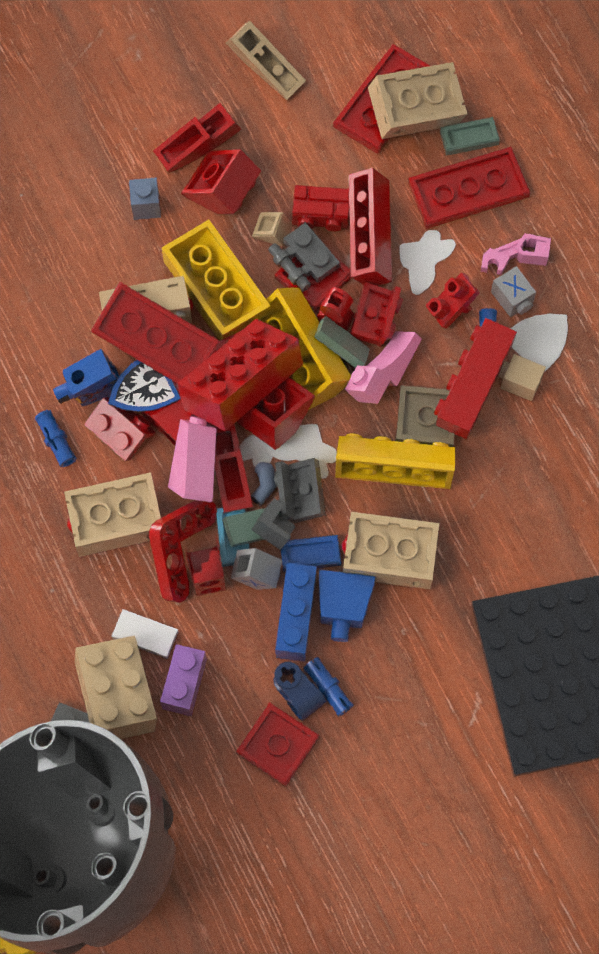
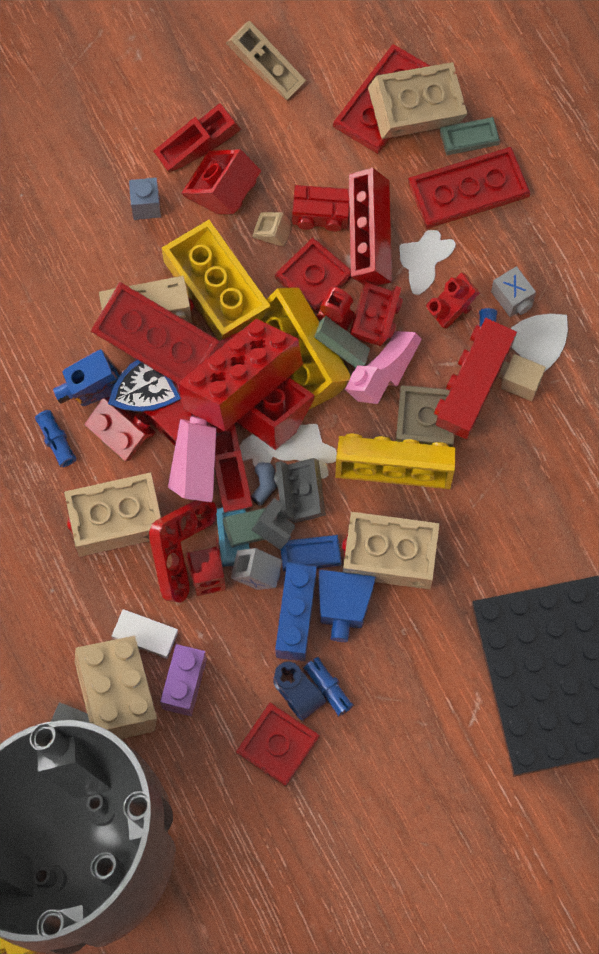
dark grey plate [268,222,340,291] -> none
bright pink piece [481,233,551,275] -> none

